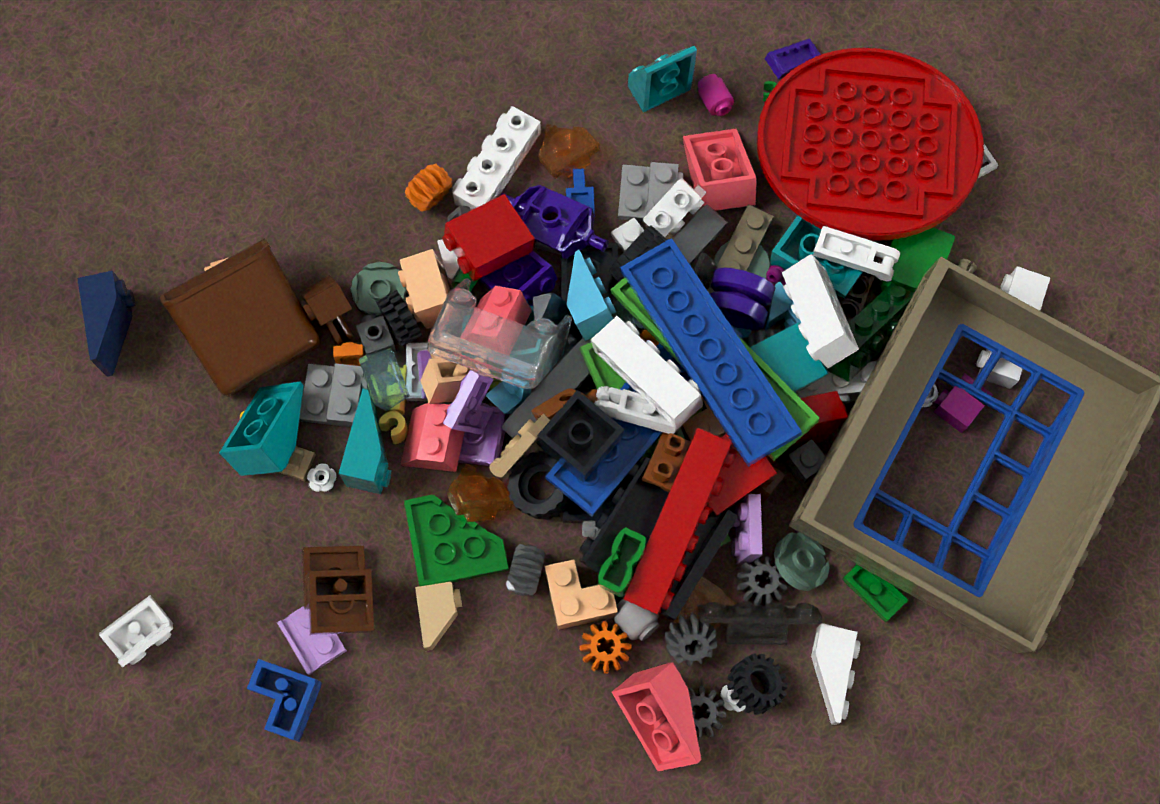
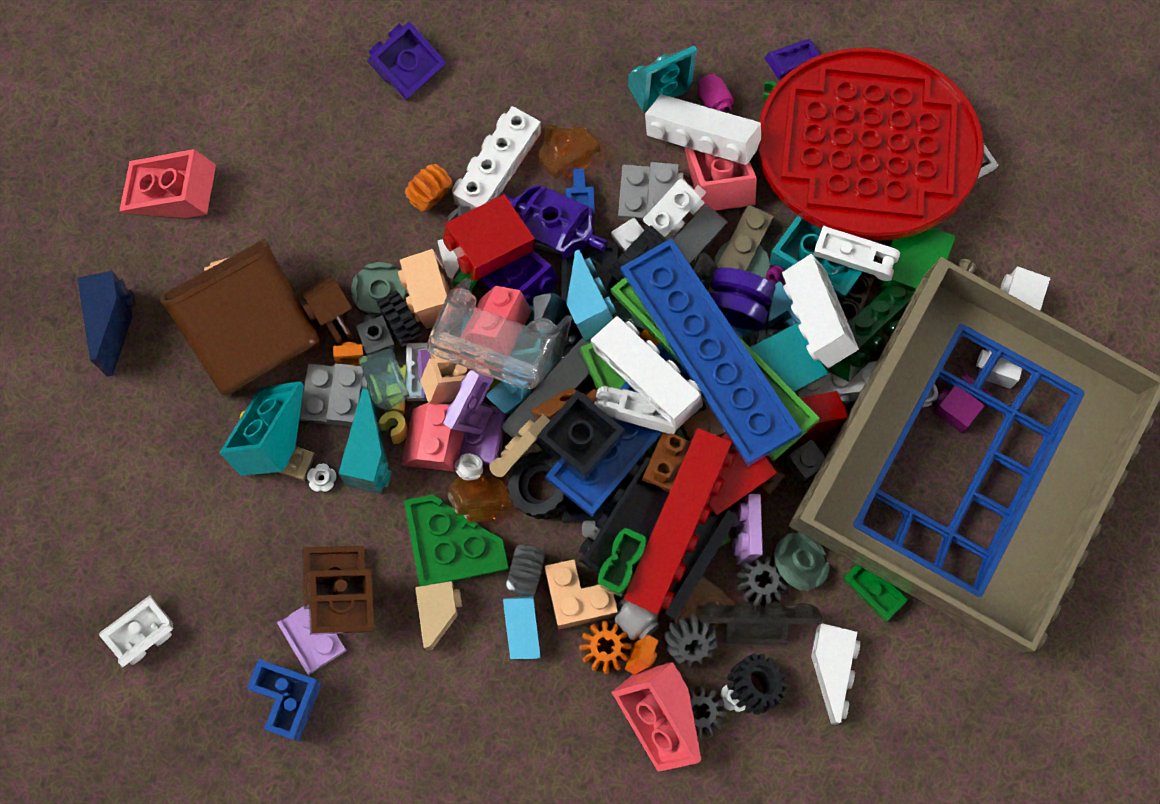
none -> coral slope [120,149,216,218]
none -> dark purple plate [367,21,446,100]
none -> white plate [454,453,483,481]
none -> medium azure slope [503,595,541,659]
none -> orange plate [625,635,658,675]
none -> white brick [645,94,761,165]

